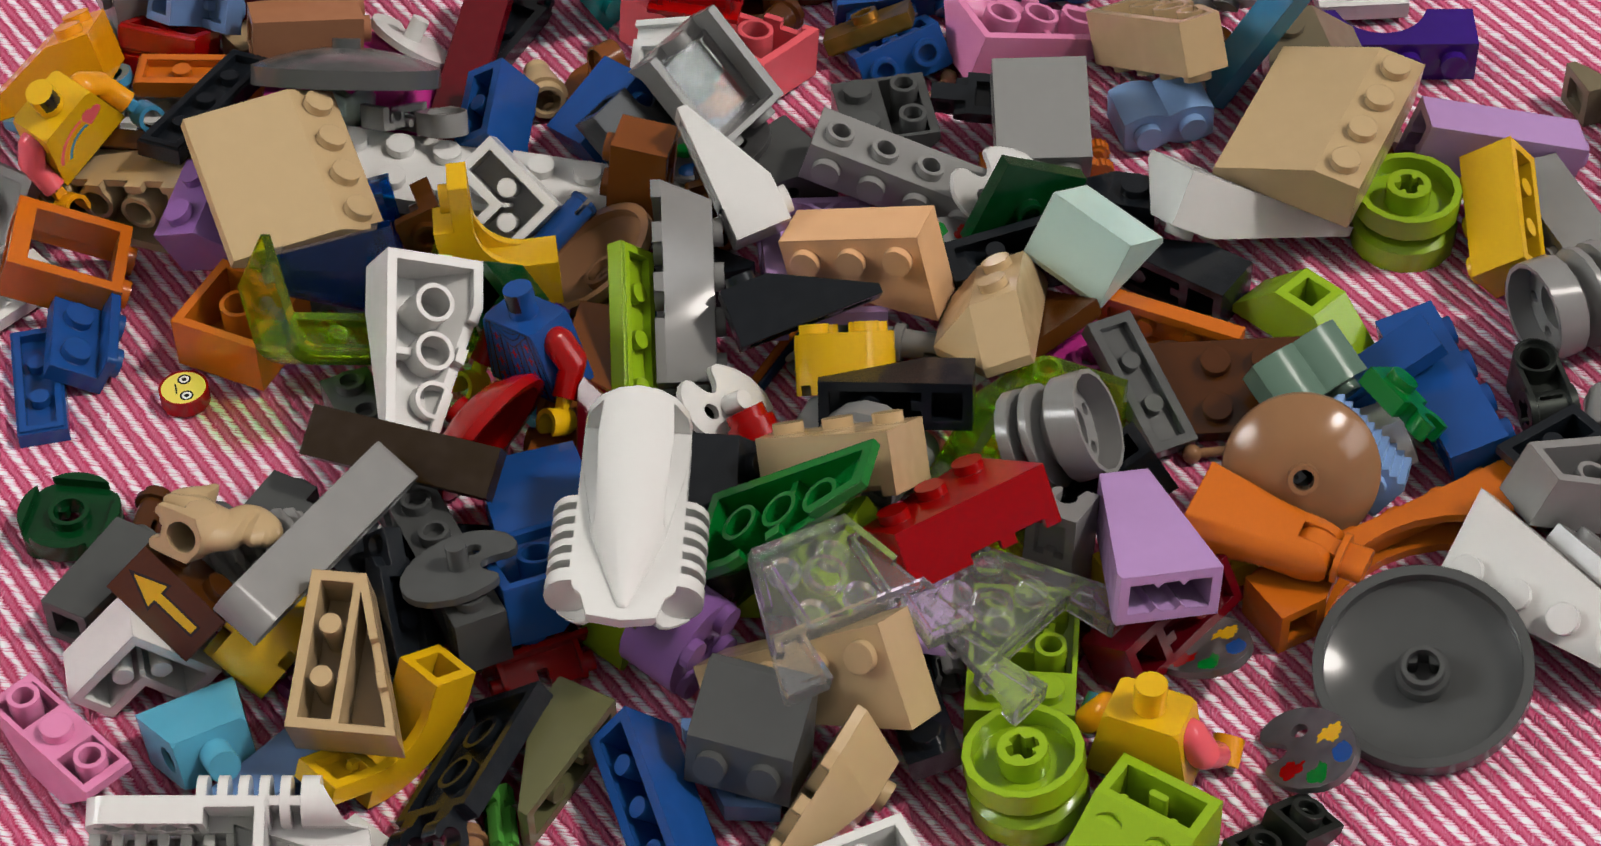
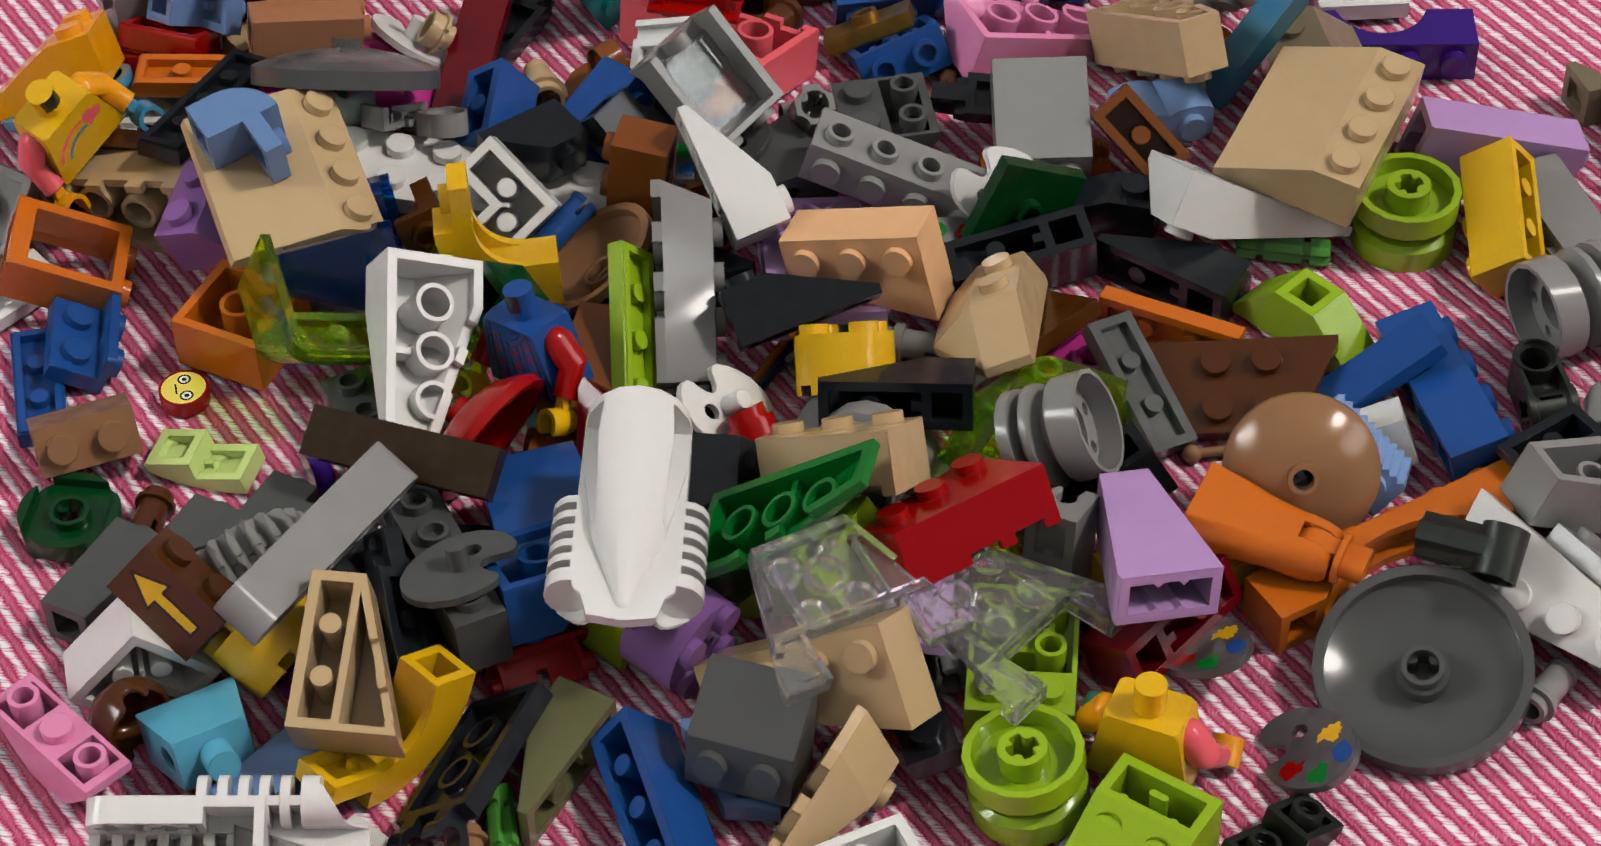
tan animal [149,483,283,564] -> none
light aqua slope [1024,185,1163,309] -> none
sand green brick [1242,319,1368,403] -> none
green plate [1358,366,1448,442] -> none
none -> medium nougat brick [26,392,144,480]
none -> reddish brown hair [89,676,170,762]
none -> yellowish green slope [144,429,266,494]
none -> medium blue brick [185,88,292,184]
none -> dark purple tile [299,454,336,497]
none -> tan plate [417,10,457,54]
none -> black slope [477,98,589,183]
none -> light grey piece [778,83,836,138]
none -> dark orange brick [1090,84,1191,176]
none -> bright green axle [1235,237,1331,267]
none -> pearl dark grey piece [1413,511,1531,588]
none -> light grey pin [1524,659,1578,724]

